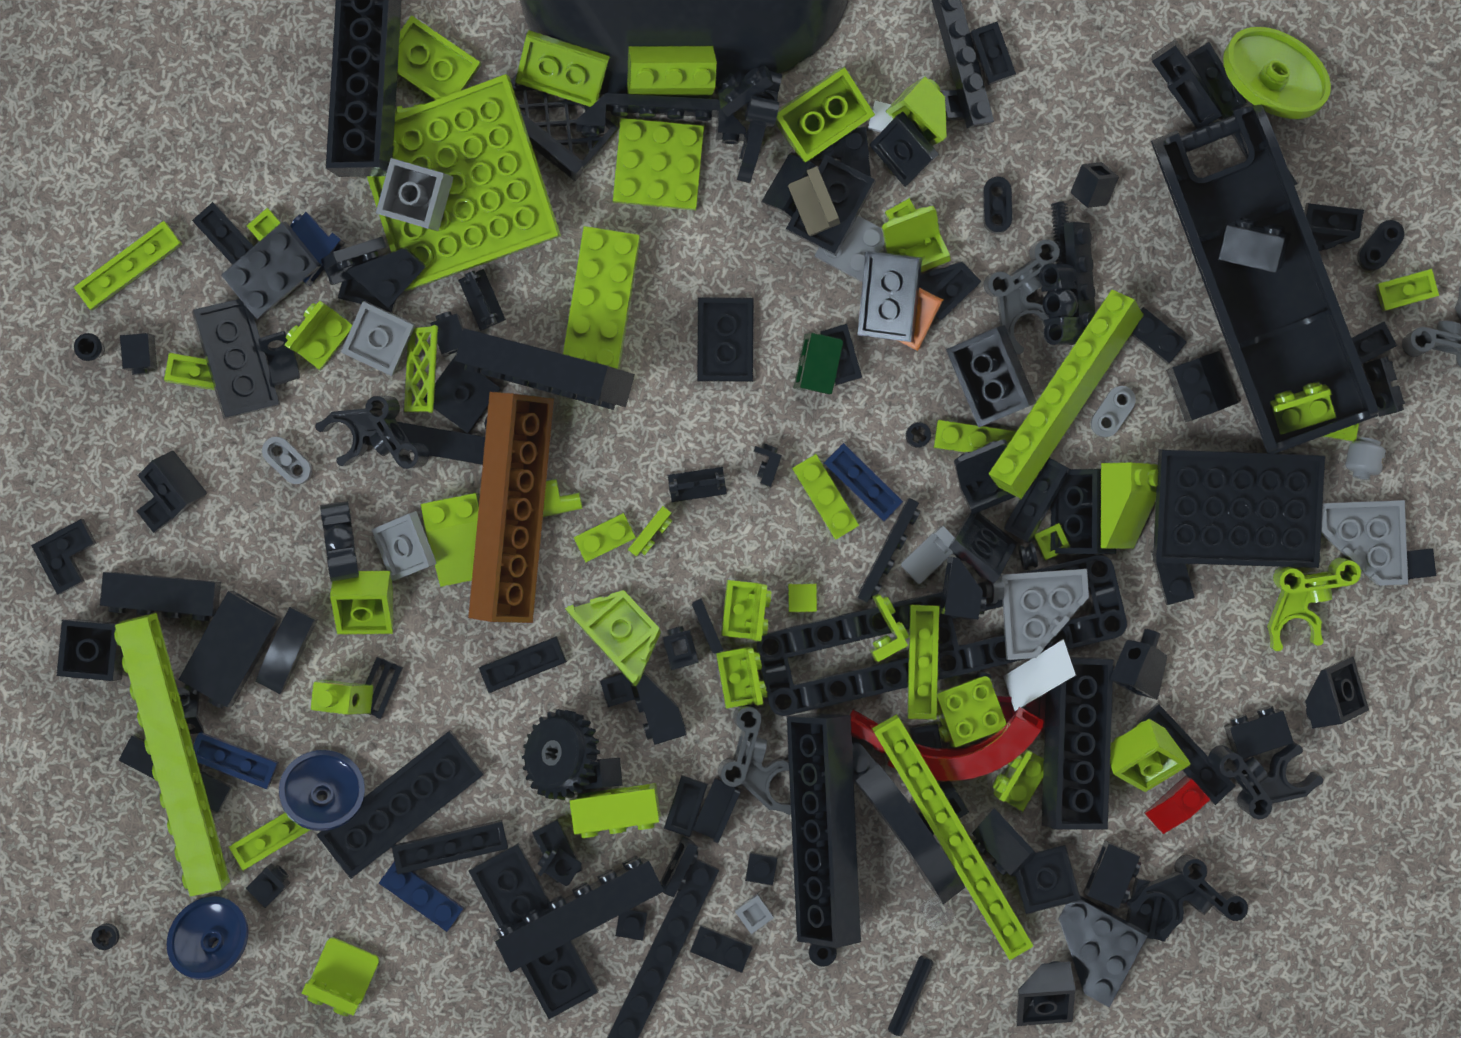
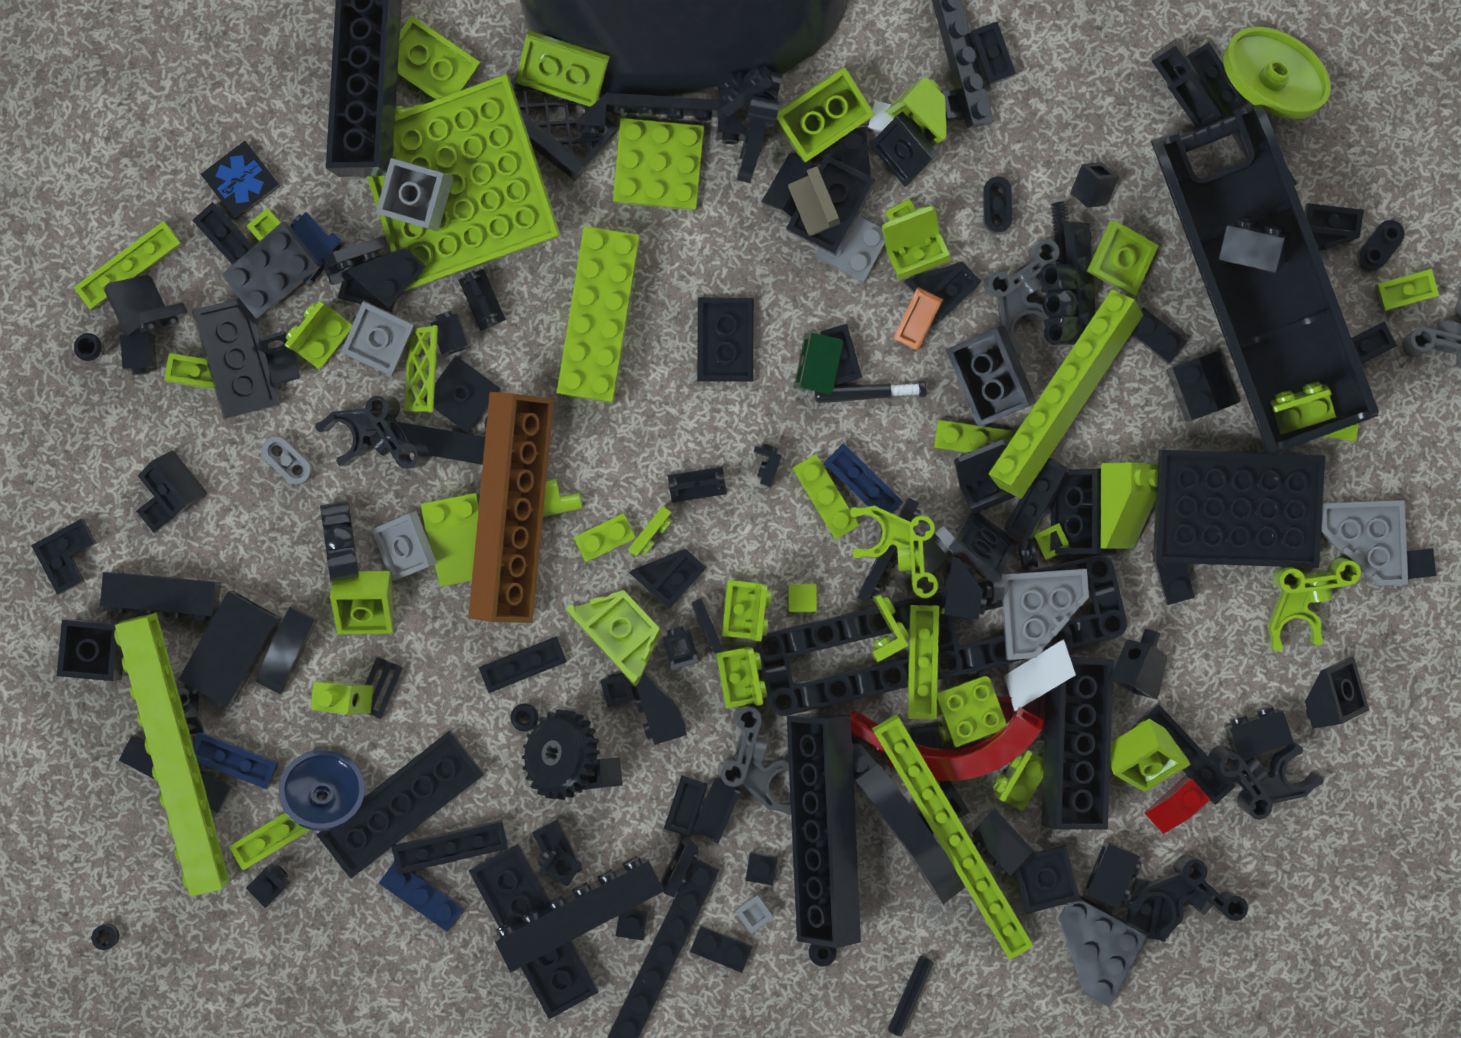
dark blue dish [166,896,249,980] -> none
lime bracket [301,937,380,1016] -> none
black brick [455,328,635,410] -> none
lime brick [569,783,661,838] -> none
lime slope [627,46,717,99] -> none
tile [857,251,922,342] -> none
black bush [905,422,931,448] -> none
black slope [1016,961,1076,1026] -> none
light grey plate [1091,386,1136,437] -> none
light grey head [1345,437,1386,480] -> none
black hinge [1363,356,1405,417] -> none
none -> black bracket [104,275,188,337]
none -> black tile [201,140,280,220]
none -> black plate [510,703,539,732]
none -> black wing [629,549,707,609]
none -> black piece [814,380,926,403]
none -> lime piece [850,506,938,599]
none -> lime plate [1087,221,1159,296]

